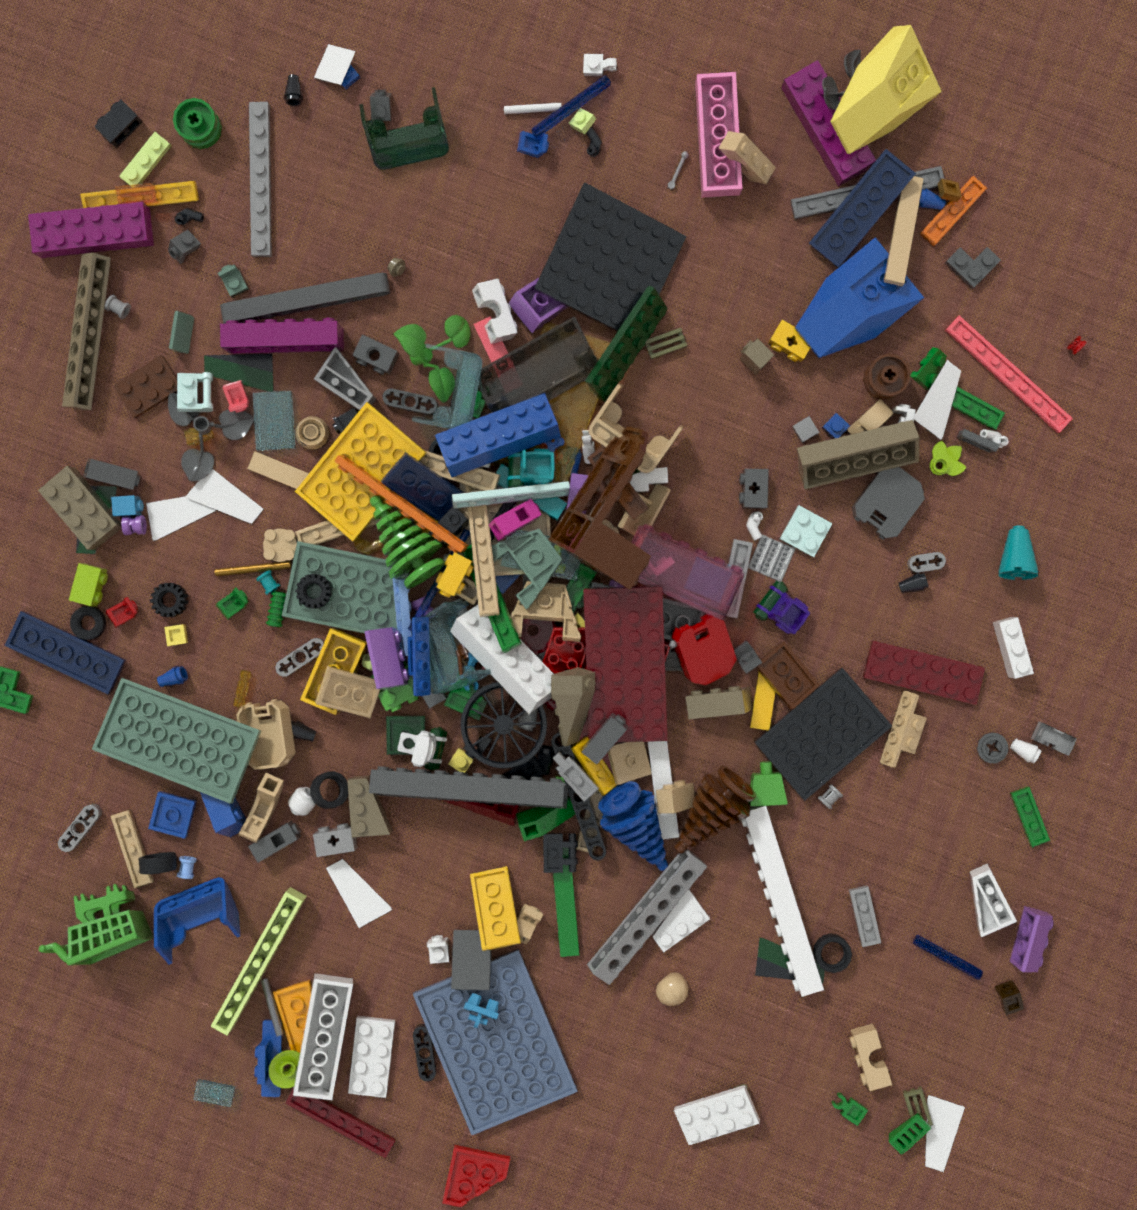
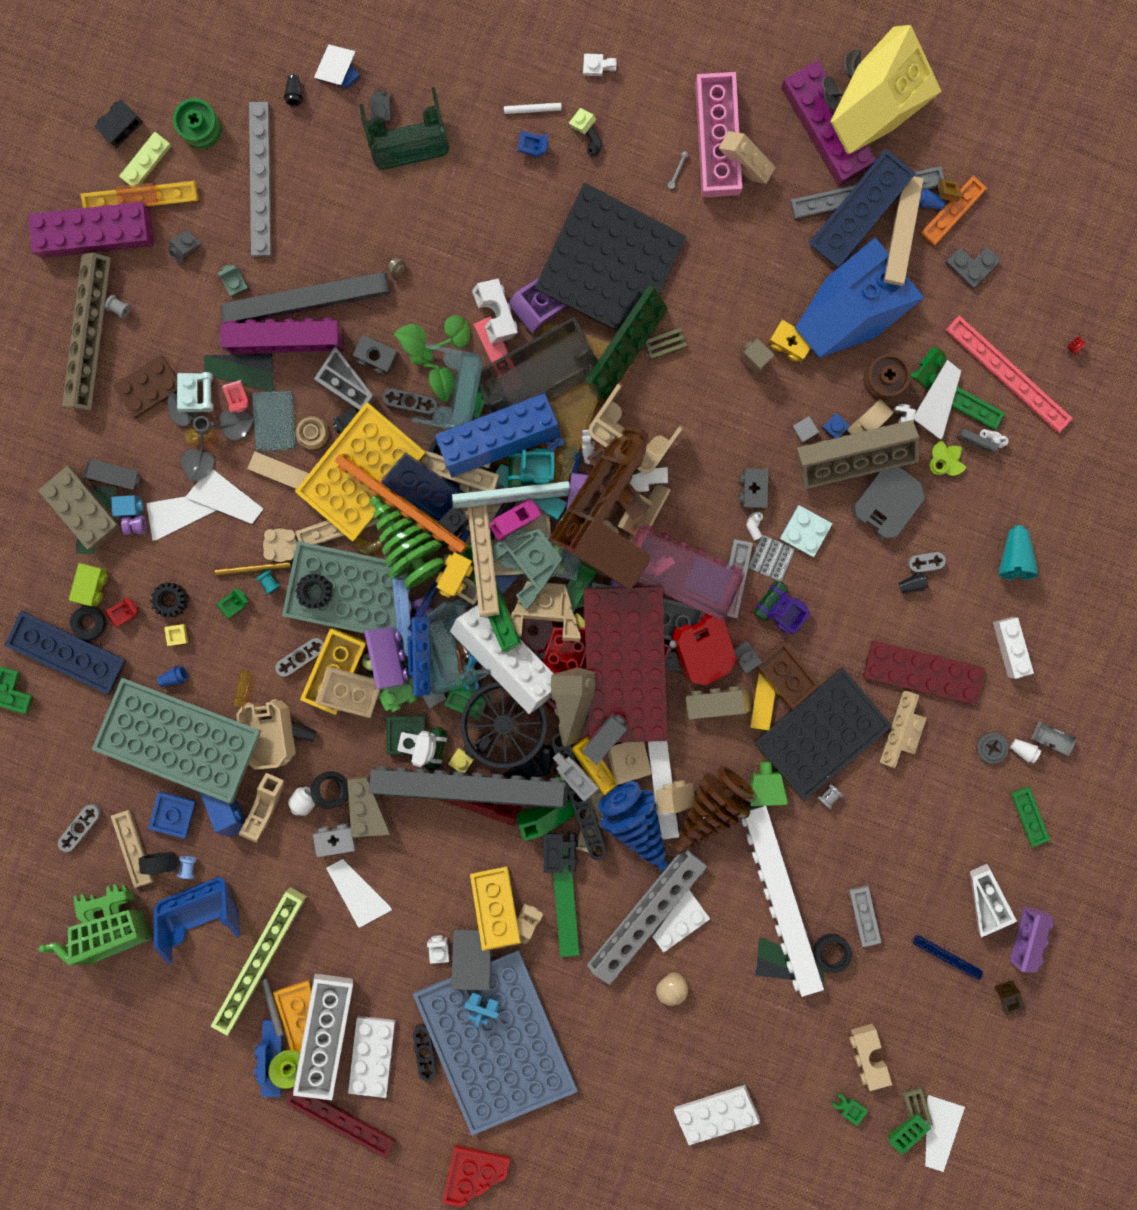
sand green slope [169,311,194,354] -> none
black arm [174,208,204,225] -> none
clear light blue plate [193,1079,236,1107] -> none
dark grey brick [248,820,301,863] -> none
green piece [265,591,286,627] -> none
white cone [517,709,538,732] -> none
clear blue axle [531,75,611,138] -> none

